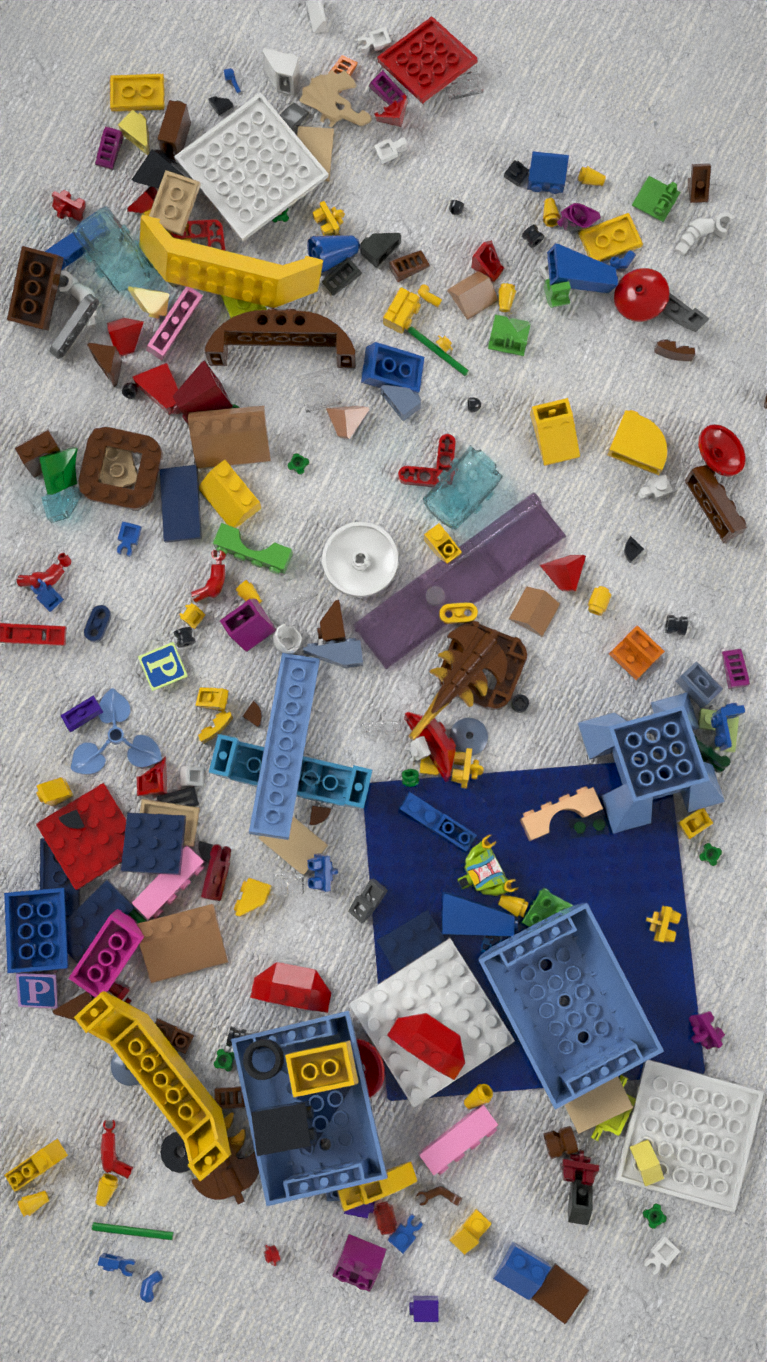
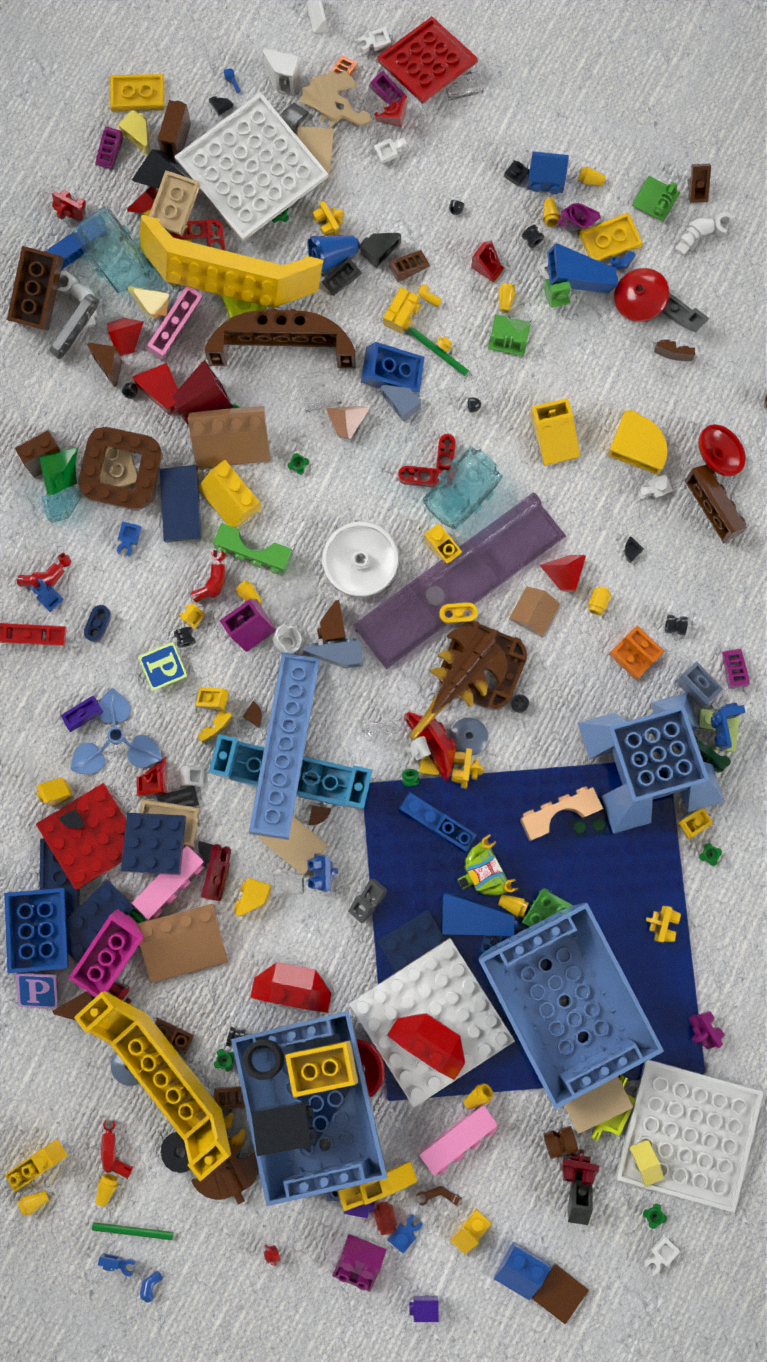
medium nougat slope [447,271,498,320] -> none

